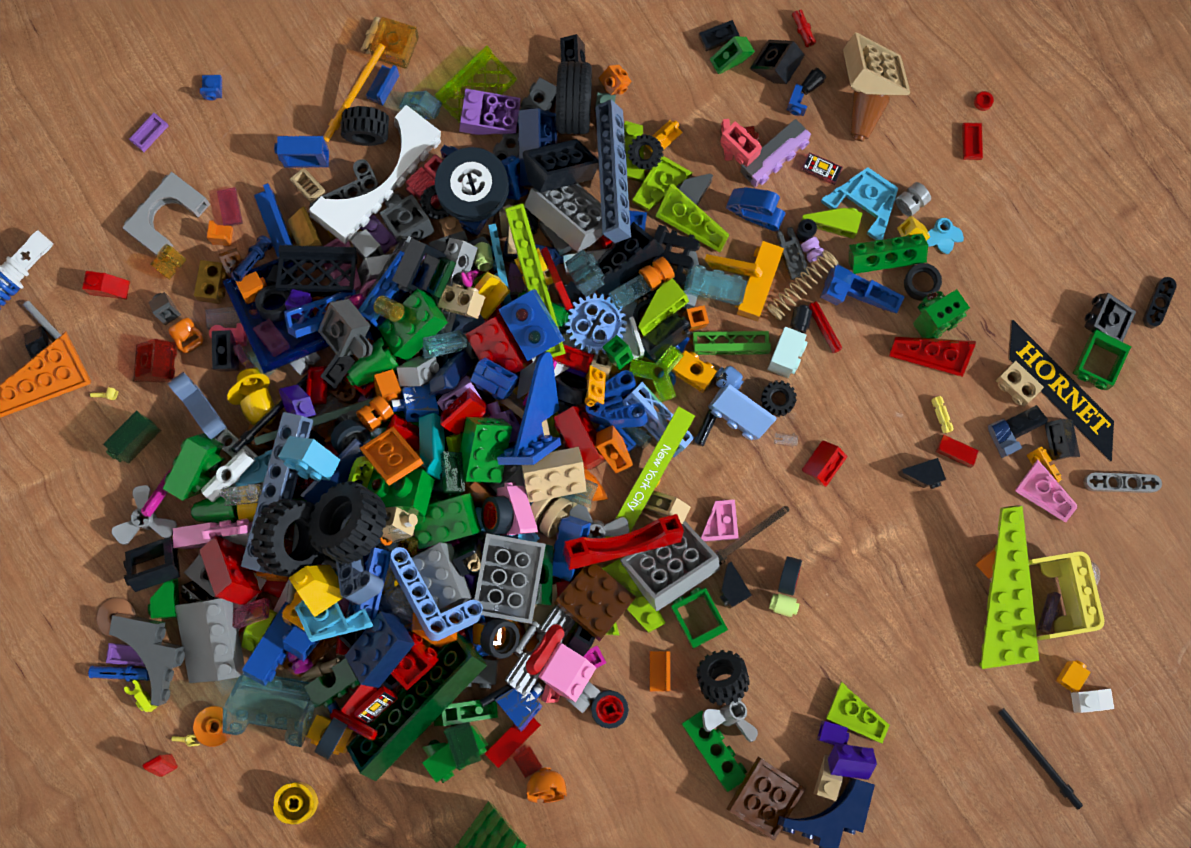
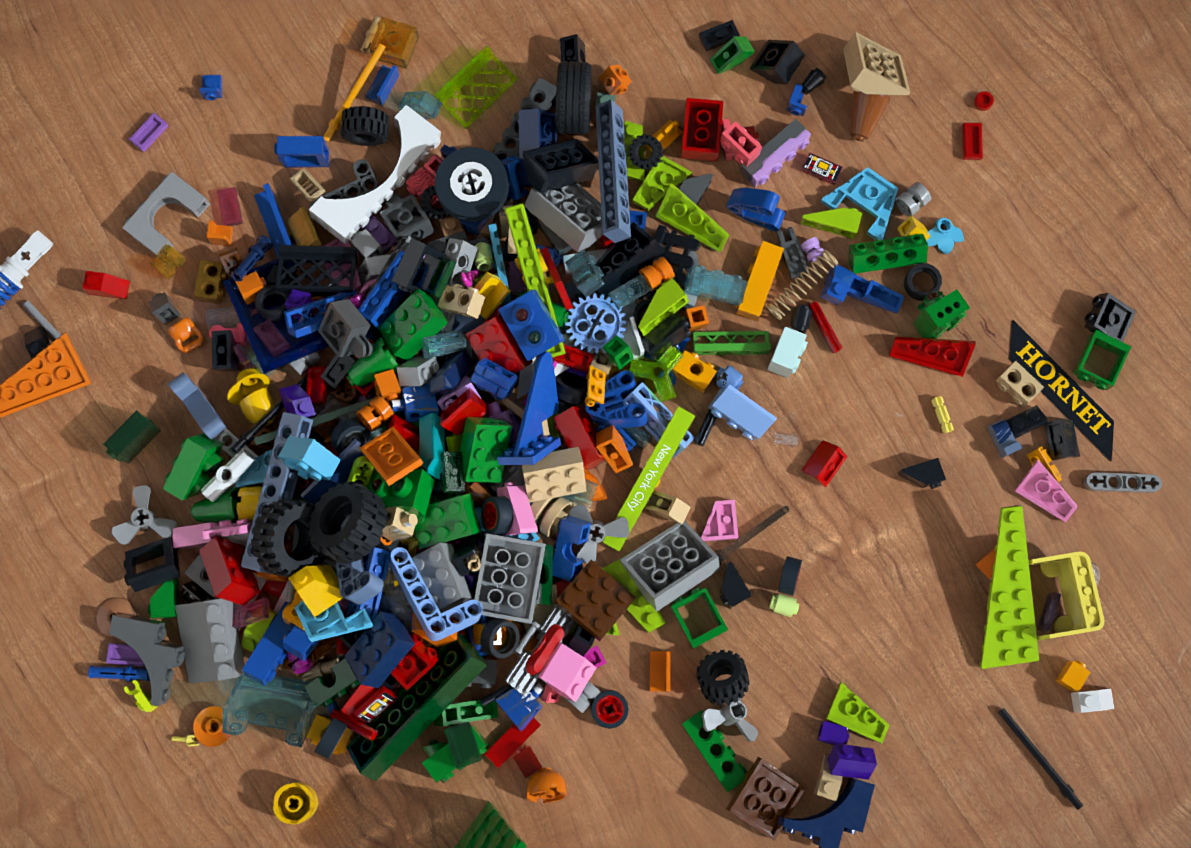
light yellow hand [90,387,119,400] -> none
clear red slope [133,339,177,383] -> none
dark pink axle [141,470,172,517] -> none
red slope [142,754,178,777] -> none
clear hinge [219,484,262,506] -> none
clear yellow brick [374,296,404,322] -> none
medium lavender slope [459,89,521,135] -> none
red arch [563,514,684,570] -> none
light orange tile [705,254,763,278] -> none
black tyre [761,380,797,417] -> none
red pin [792,9,816,47] -> none
black brick [796,219,817,242] -> none
red slope [935,434,979,468] -> none
black beam [1143,277,1177,329] -> none
none -> red brick [681,98,724,162]

